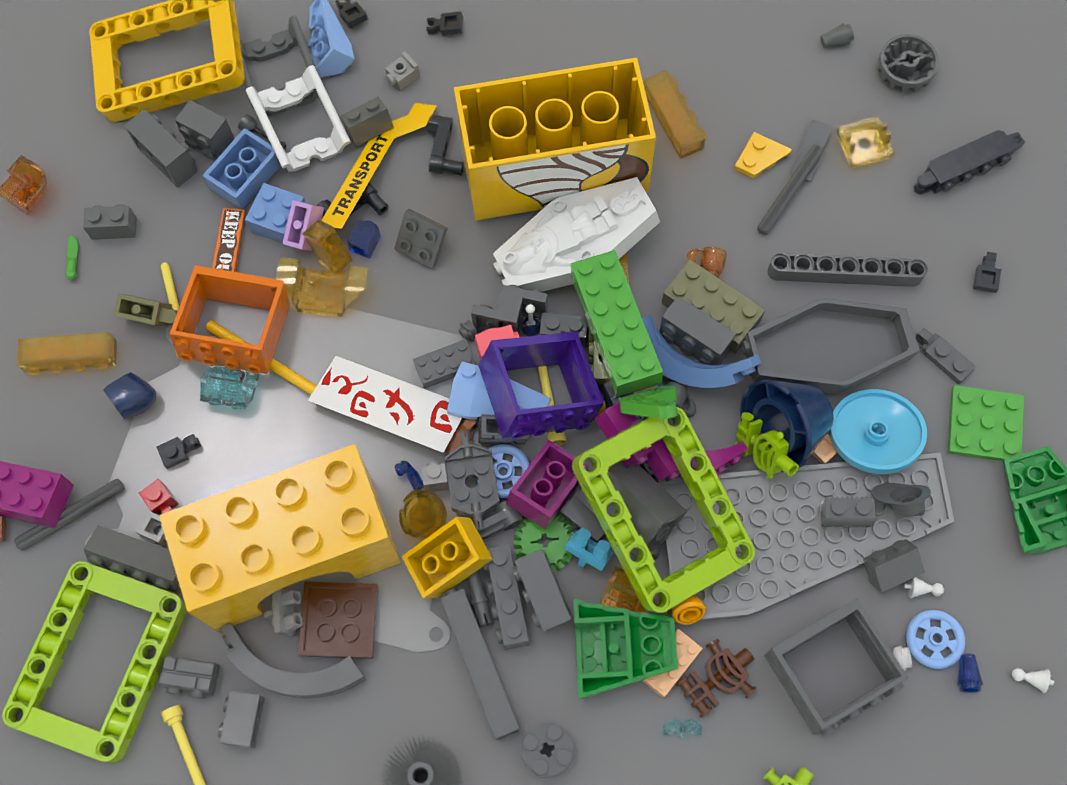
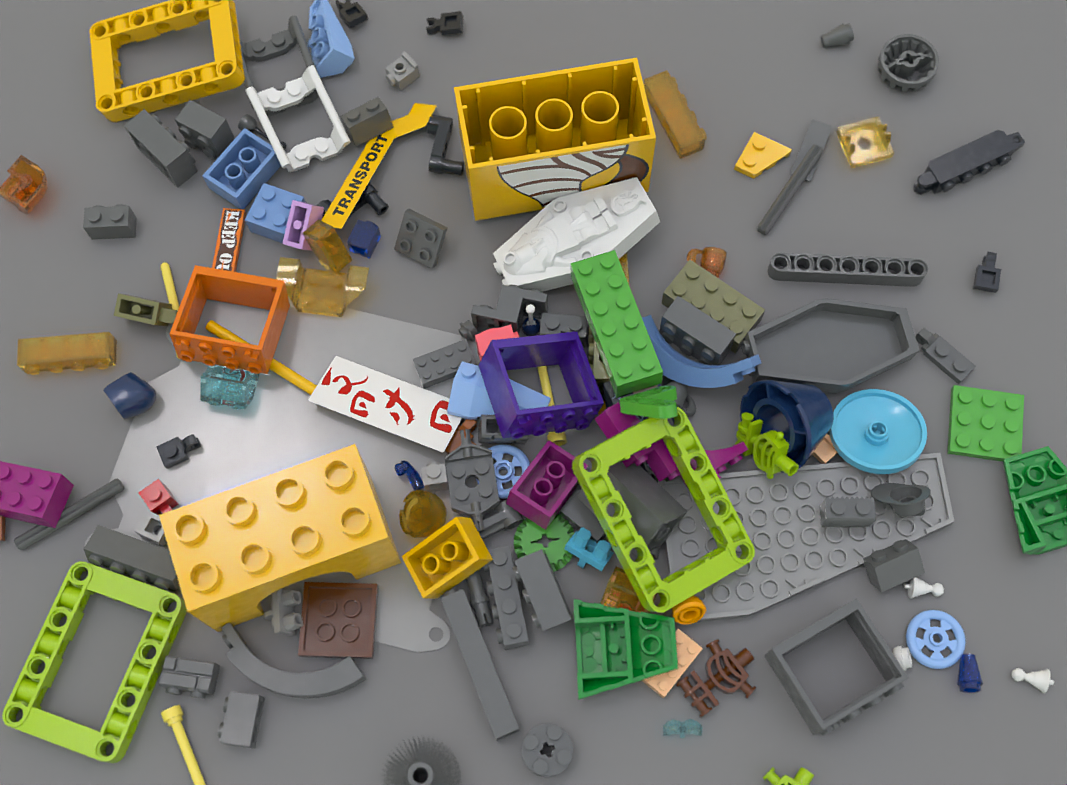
bright green piece [66,235,78,280] -> none

